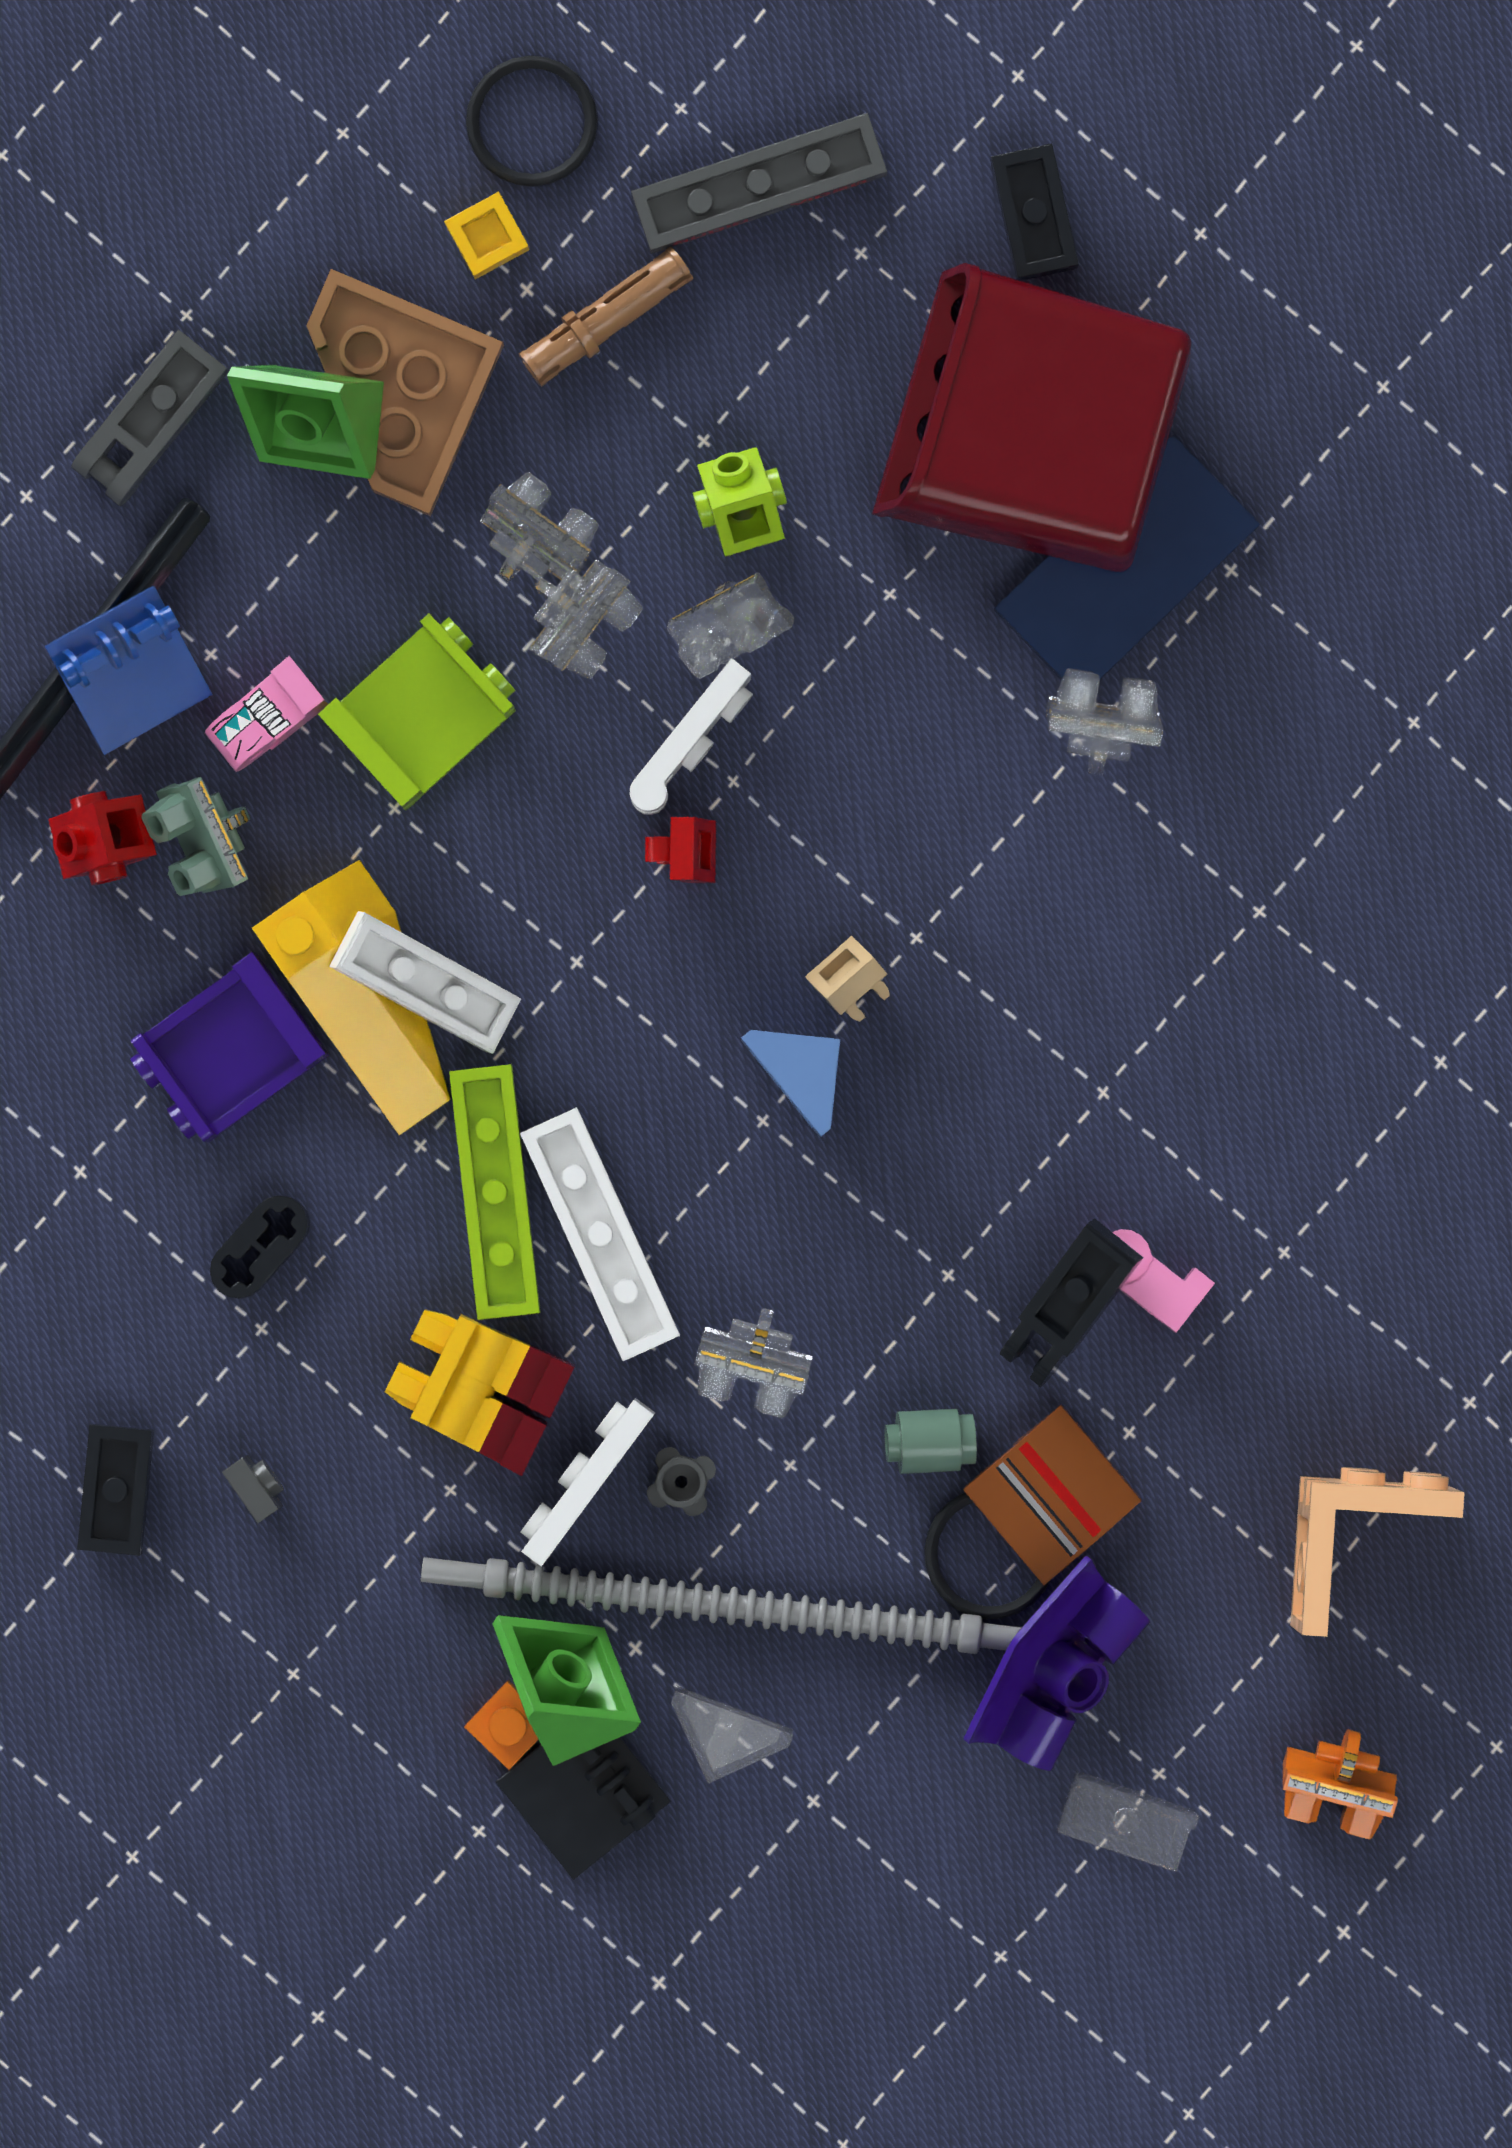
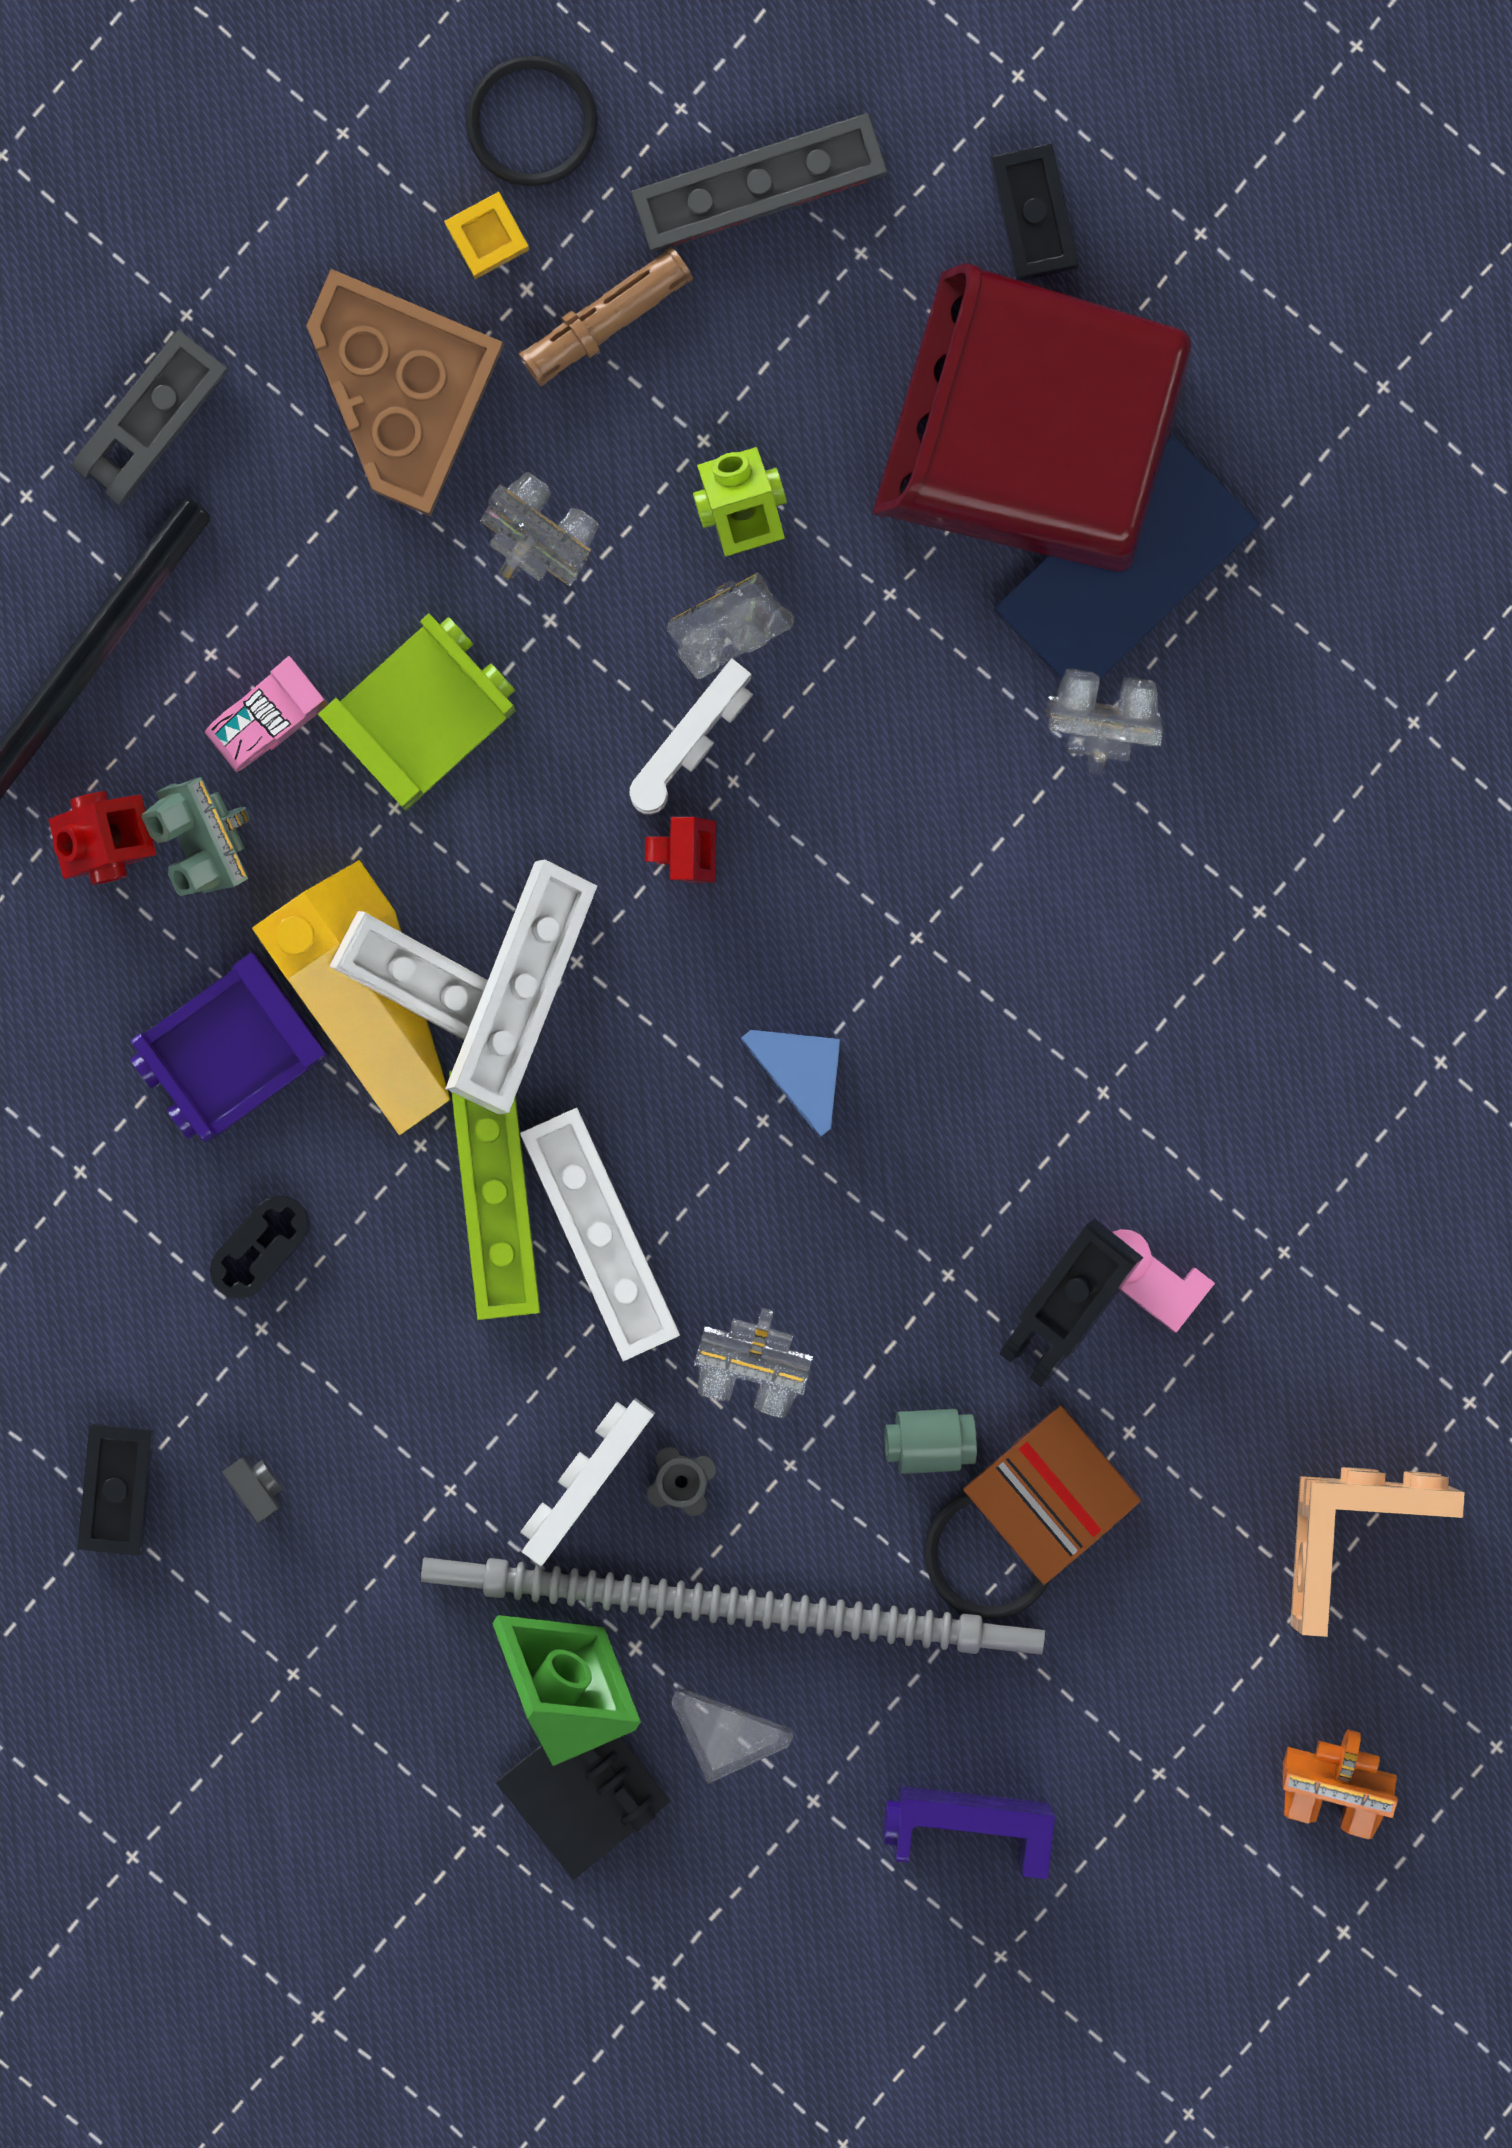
blue hinge [44,586,213,755] -> none
bright green slope [227,365,384,479] -> none
yellow hips [385,1309,575,1476] -> none
orange plate [464,1680,538,1770] -> none
clear hips [529,559,643,679] -> none
tan tile [805,936,890,1022] -> none
dark purple panel [963,1556,1150,1771] -> none
clear panel [1056,1771,1200,1872] -> none
none -> white plate [445,859,597,1114]
none -> dark purple panel [883,1786,1055,1880]

